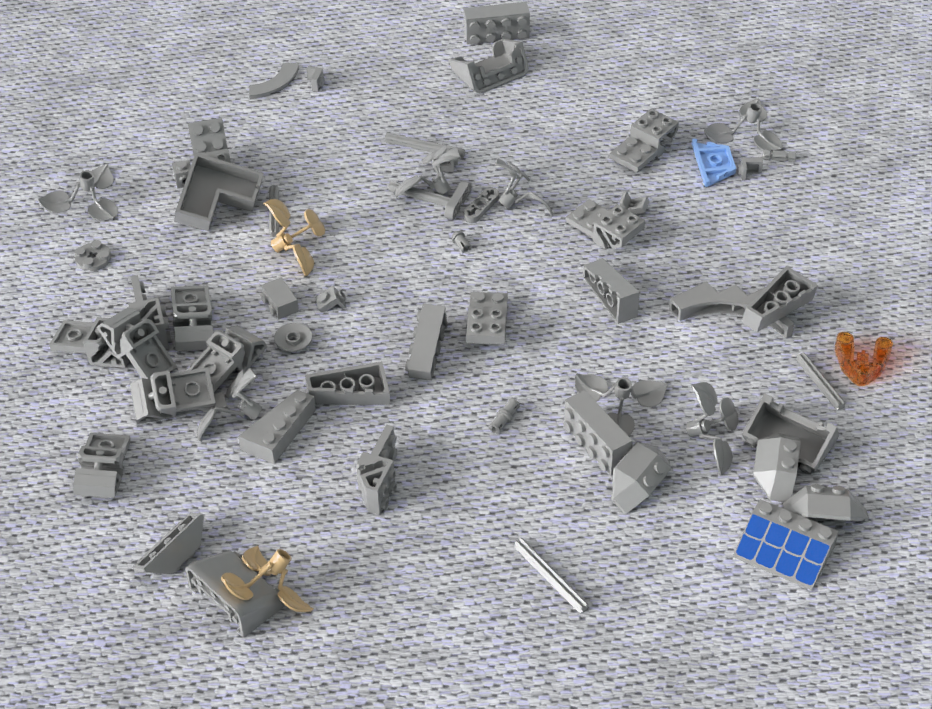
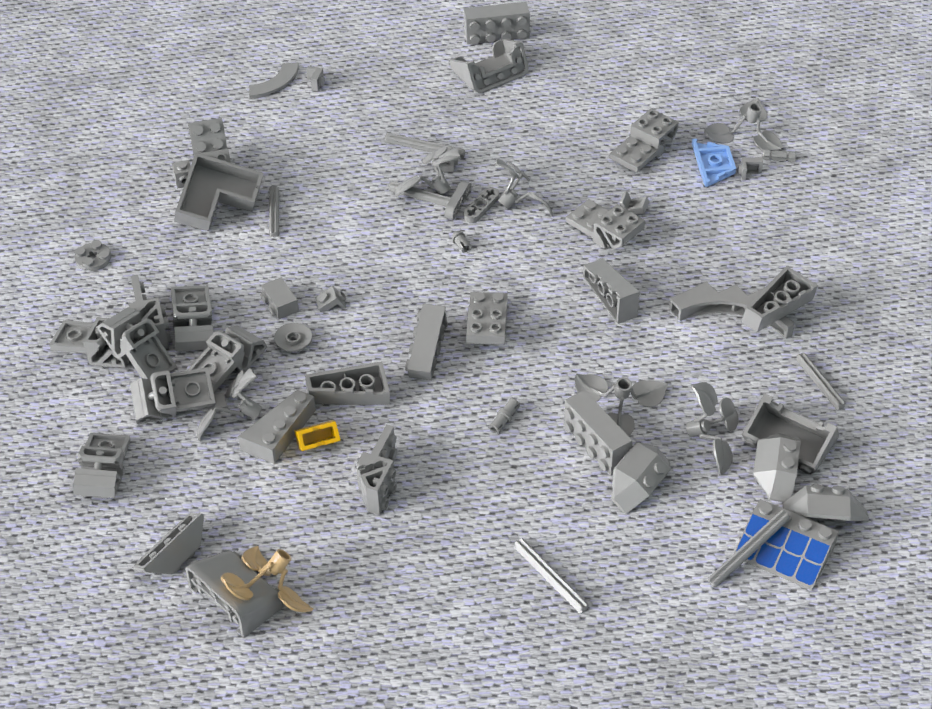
light grey plant [38,164,118,221] -> none
tan plant [264,199,325,277] -> none
clear orange connector [834,332,893,386] -> none
none -> yellow brick [294,420,341,451]
none -> light grey axle [708,510,790,588]

